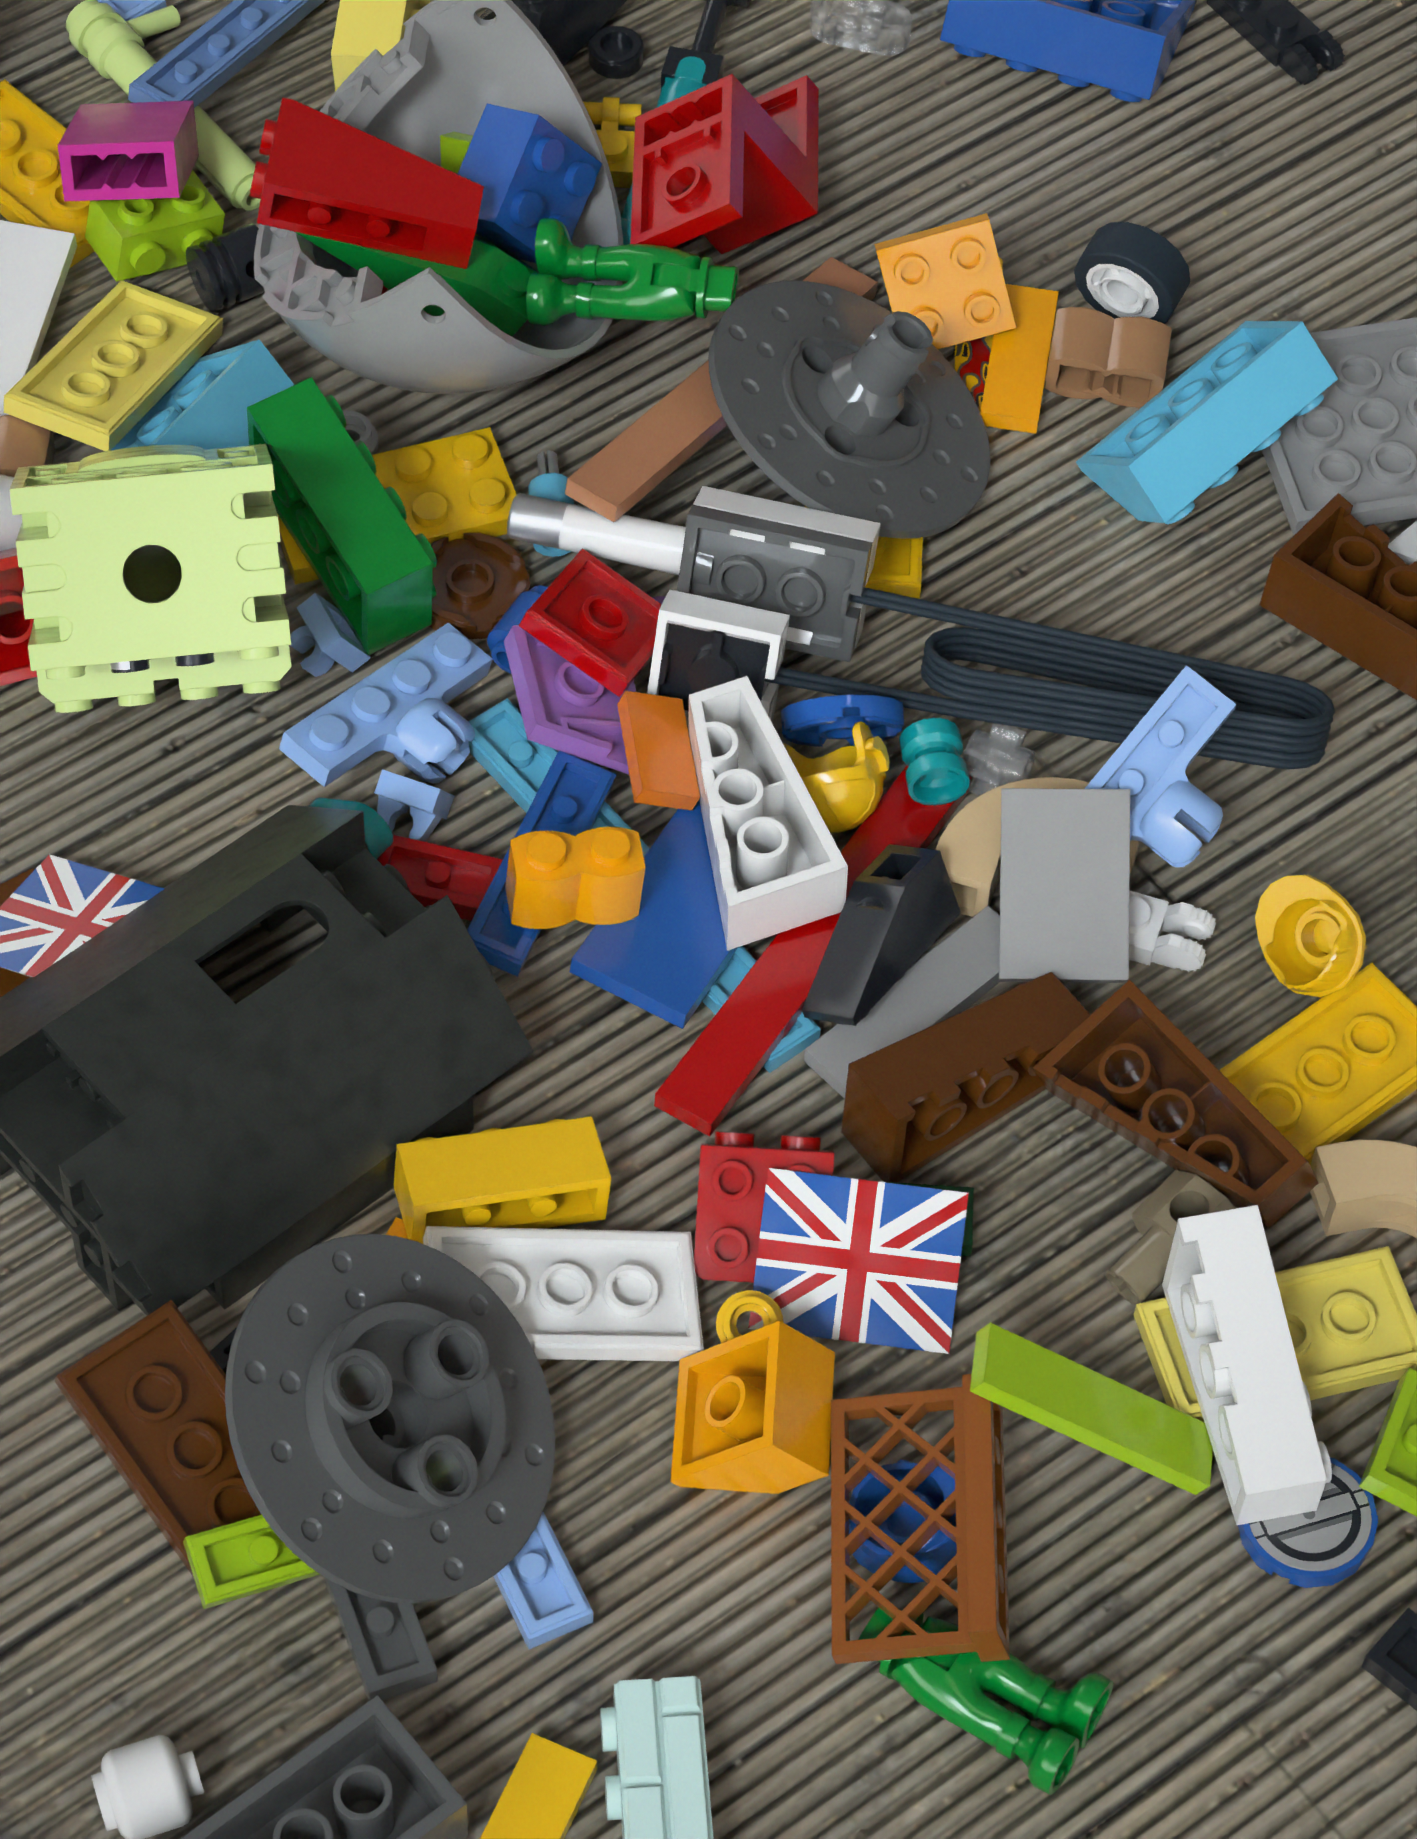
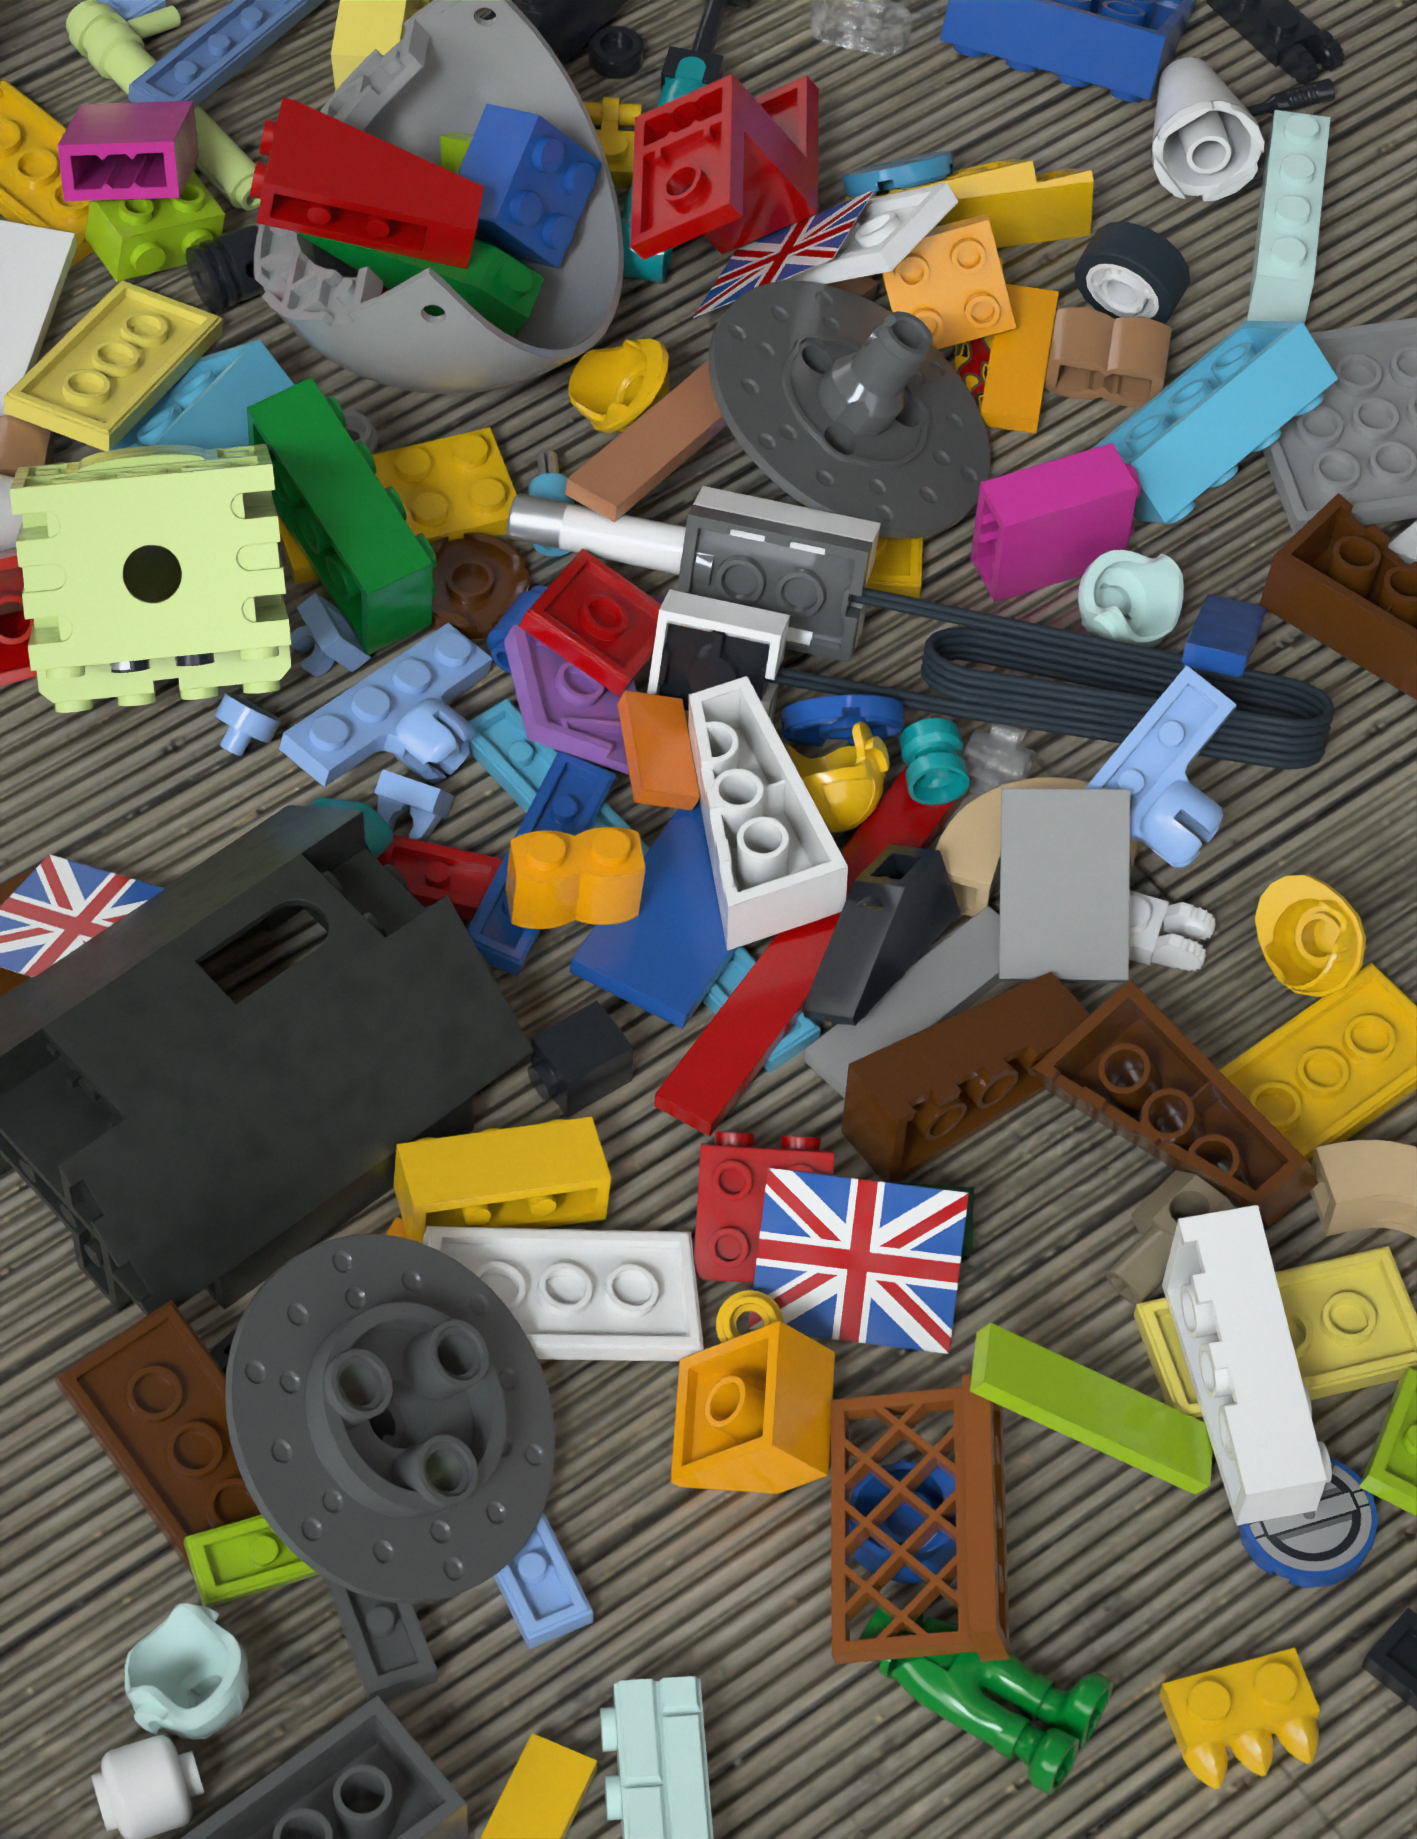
green piece [526,218,739,326] -> none
none -> light aqua cap [125,1603,249,1740]
none -> light blue tile [214,692,281,756]
none -> black brick [528,1000,633,1118]
none -> yellow piece [568,338,670,434]
none -> sticker [693,190,874,318]
none -> white tile [782,183,958,284]
none -> dark azure tile [842,150,956,197]
none -> yellow slope [845,159,1094,248]
none -> dark pink brick [970,443,1141,602]
none -> light aqua cap [1078,550,1184,648]
none -> white cone [1151,57,1264,201]
none -> yellow plate [1159,1647,1320,1789]
none -> blue tile [1181,594,1267,678]
none -> black piece [1246,78,1335,117]
none -> light aqua brick [1247,110,1331,324]

